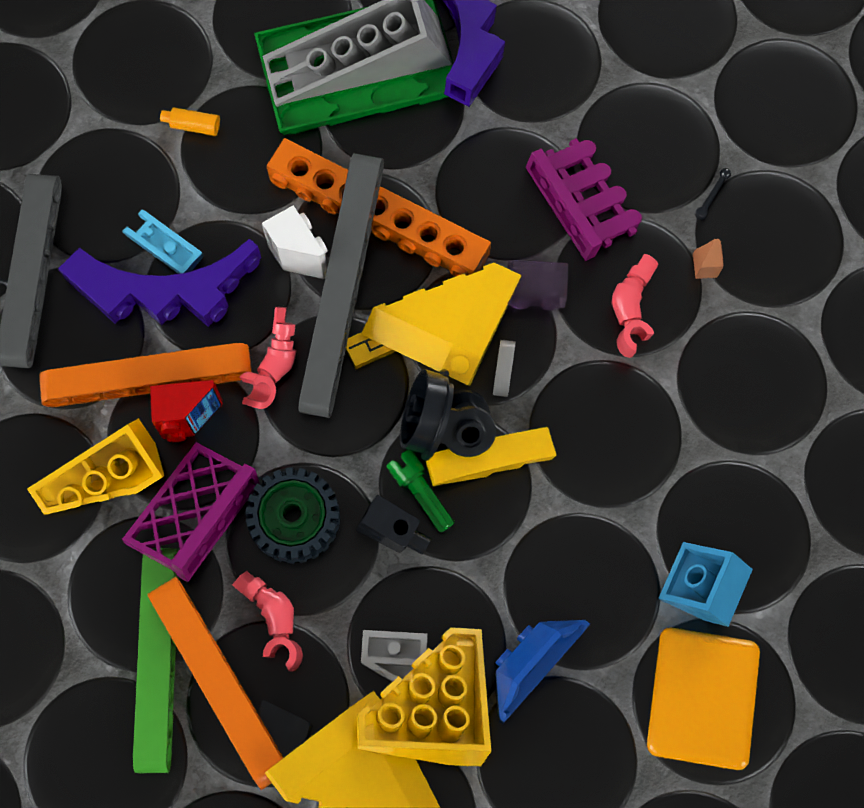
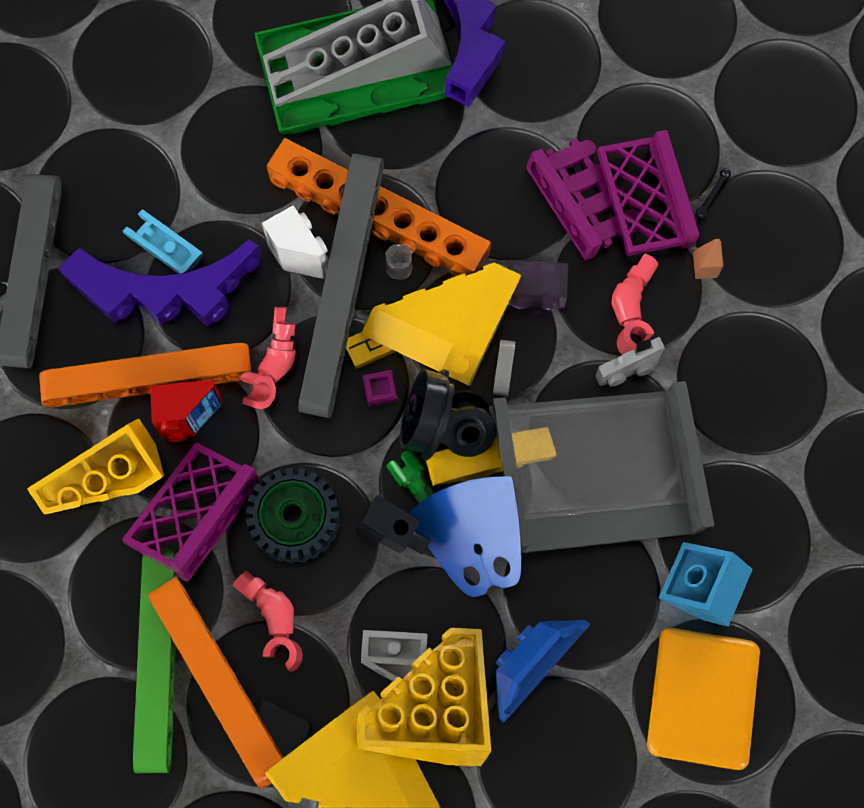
light orange cylinder [160,107,220,136] -> none
none -> magenta tile [362,370,398,407]
none -> clear bush [386,244,413,280]
none -> piece [408,476,522,597]
none -> clear piece [492,381,715,553]
none -> light grey wing [595,337,665,387]
none -> magenta fence [597,130,700,256]

